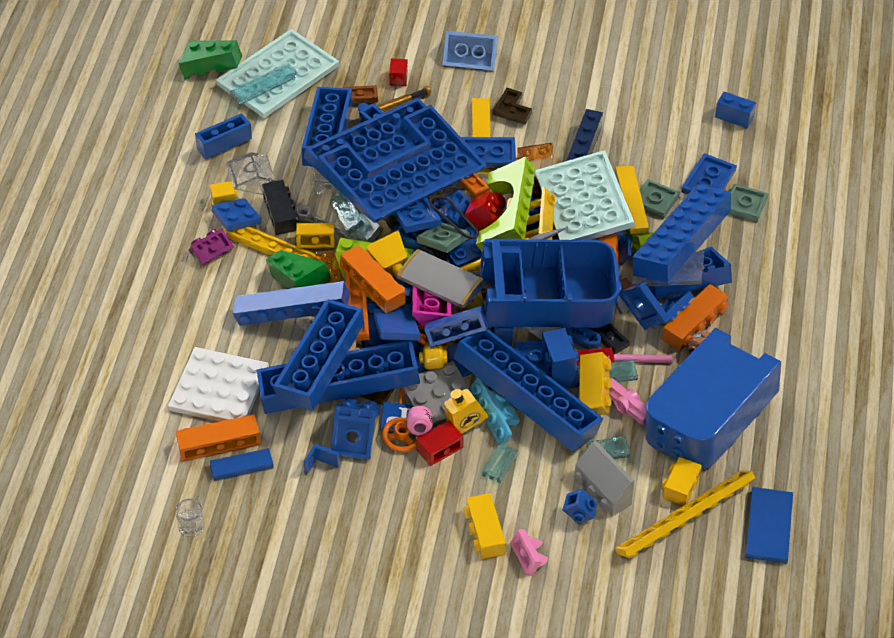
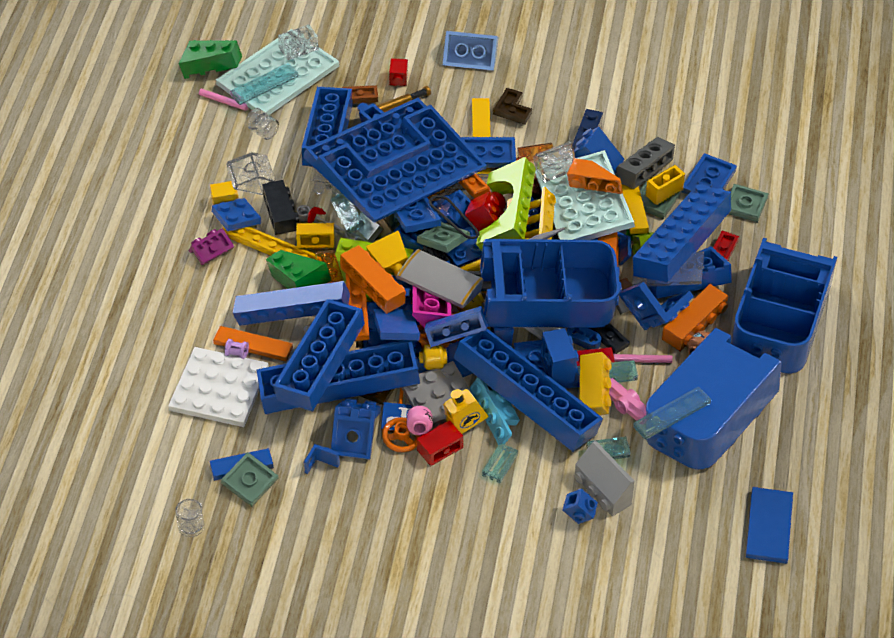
orange brick [176,414,261,462] -> none
blue brick [195,113,252,159] -> none
yellow brick [463,493,506,559] -> none
bright pink tile [510,529,548,575] -> none
yellow plate [615,470,755,558] -> none
yellow brick [661,457,702,506] -> none
blue brick [715,91,756,129] -> none
none -> bright pink bar [199,89,248,111]
none -> orange tile [213,326,293,362]
none -> sand green tile [221,452,279,507]
none -> lavender bush [225,339,249,359]
none -> clear wheel [245,108,279,140]
none -> clear brick [278,25,319,60]
none -> red piece [307,207,326,223]
none -> clear slope [533,141,575,183]
none -> orange slope [567,158,623,194]
none -> blue brick [572,126,625,174]
none -> dark grey brick [616,137,675,189]
none -> clear light blue tile [633,386,711,440]
none -> yellow brick [645,165,685,205]
none -> red plate [713,230,739,261]
none -> blue piece [731,238,837,374]

